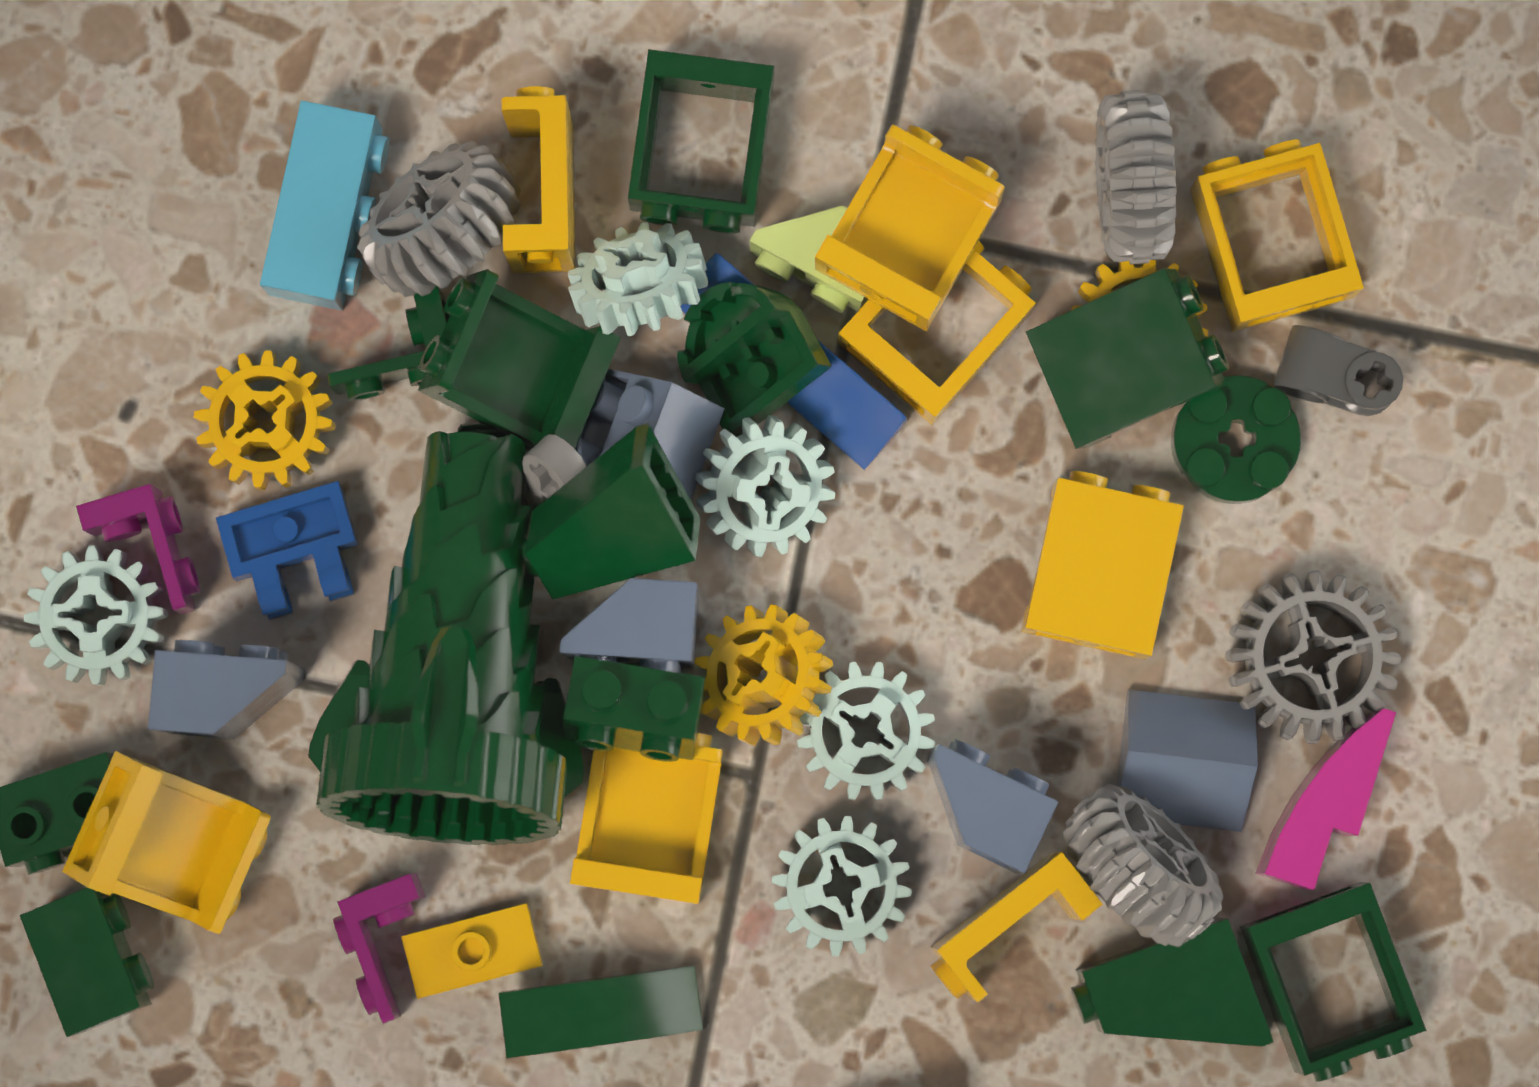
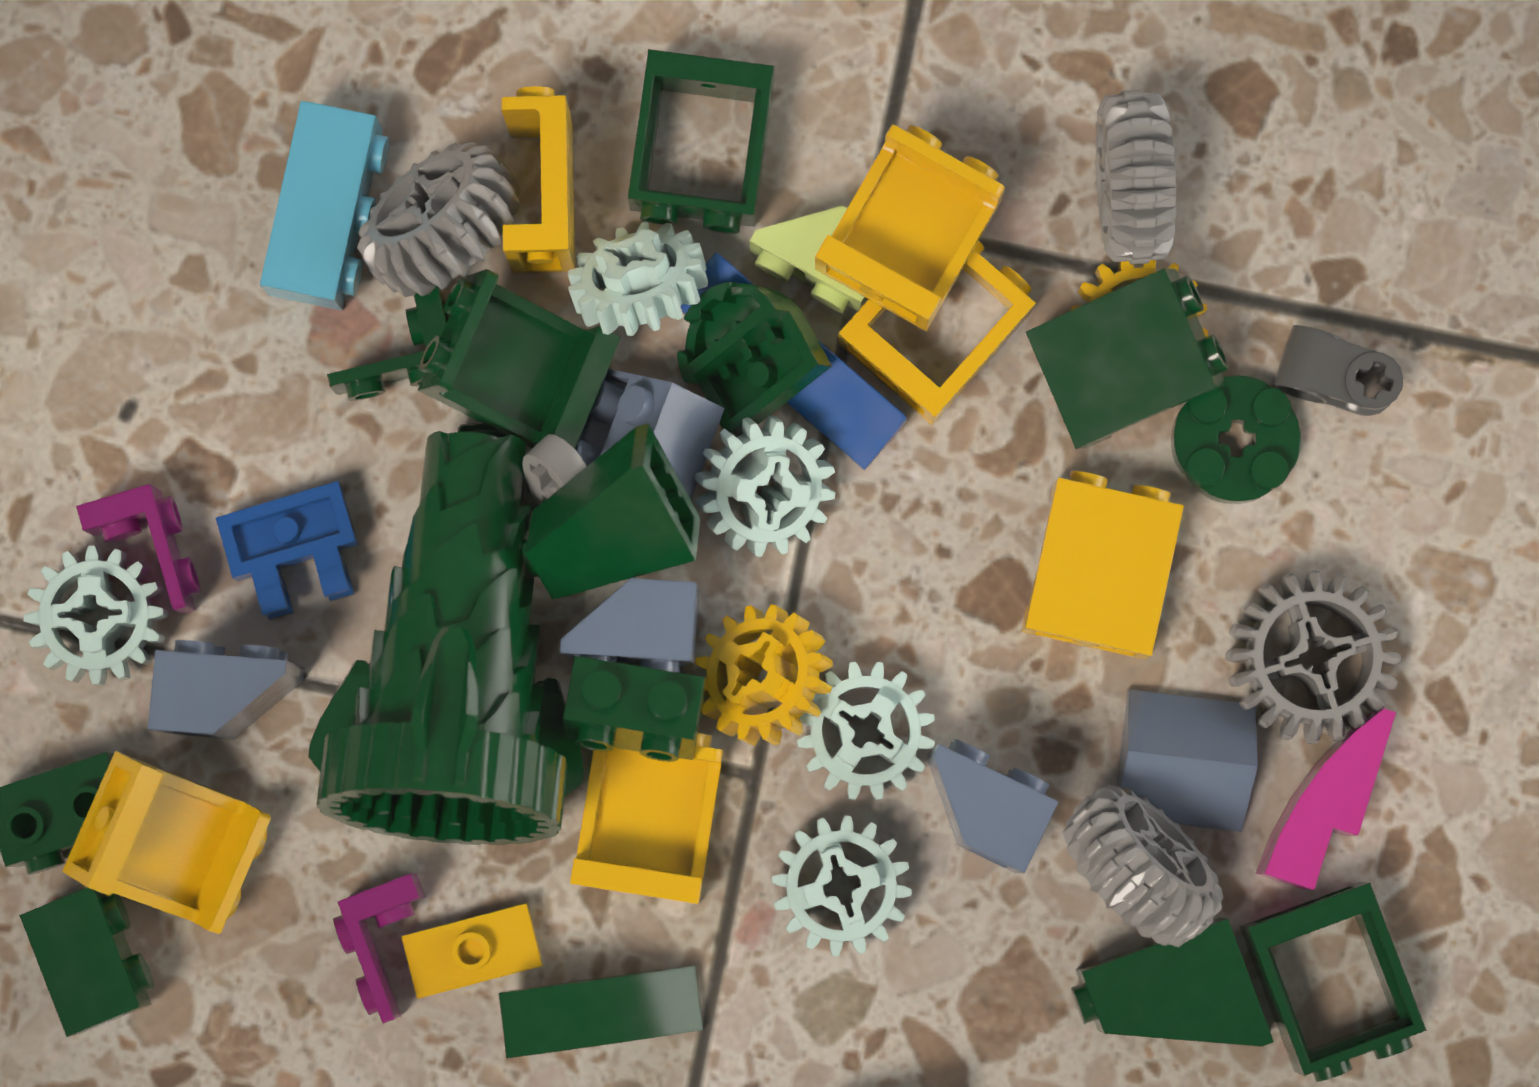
yellow gear [193,350,336,491] -> none
yellow panel [930,852,1103,1003] -> none
yellow window [1190,139,1364,332] -> none

